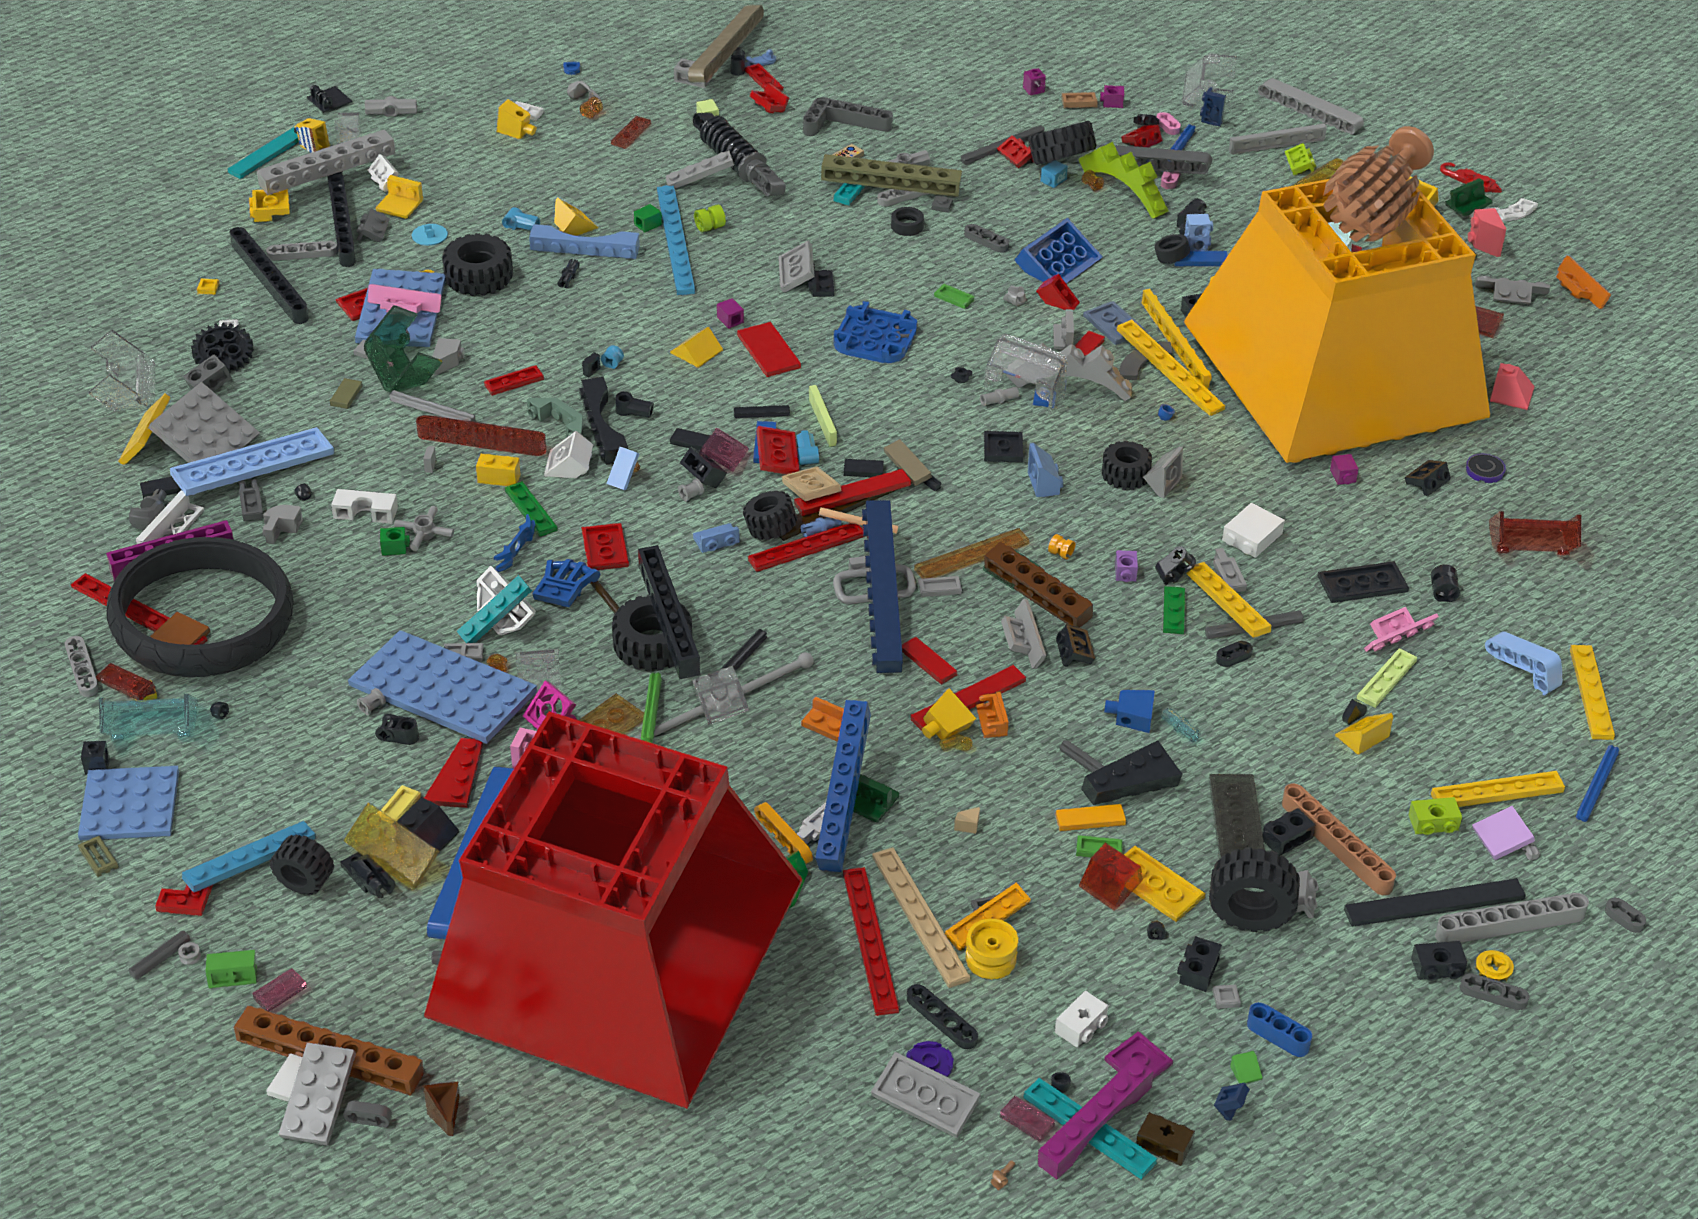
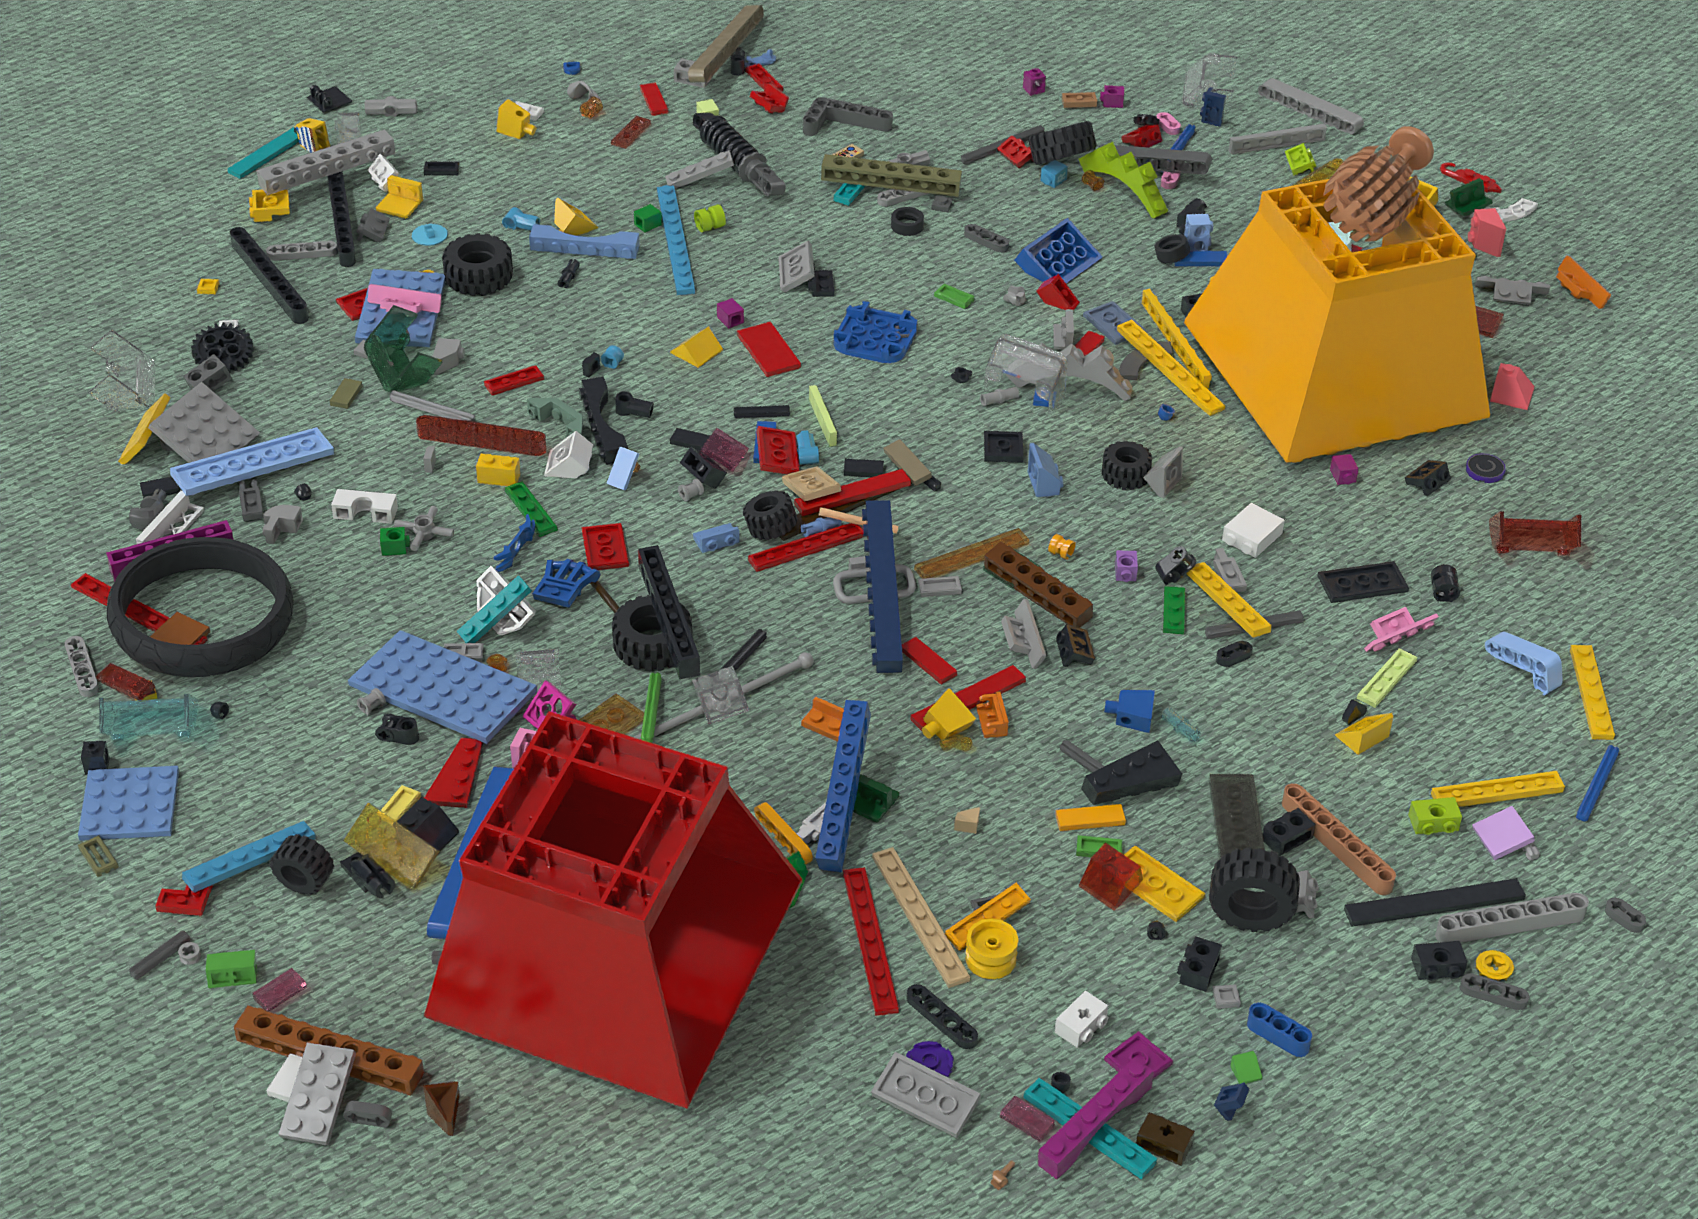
none -> black tile [423,162,460,176]
none -> red tile [640,82,668,116]

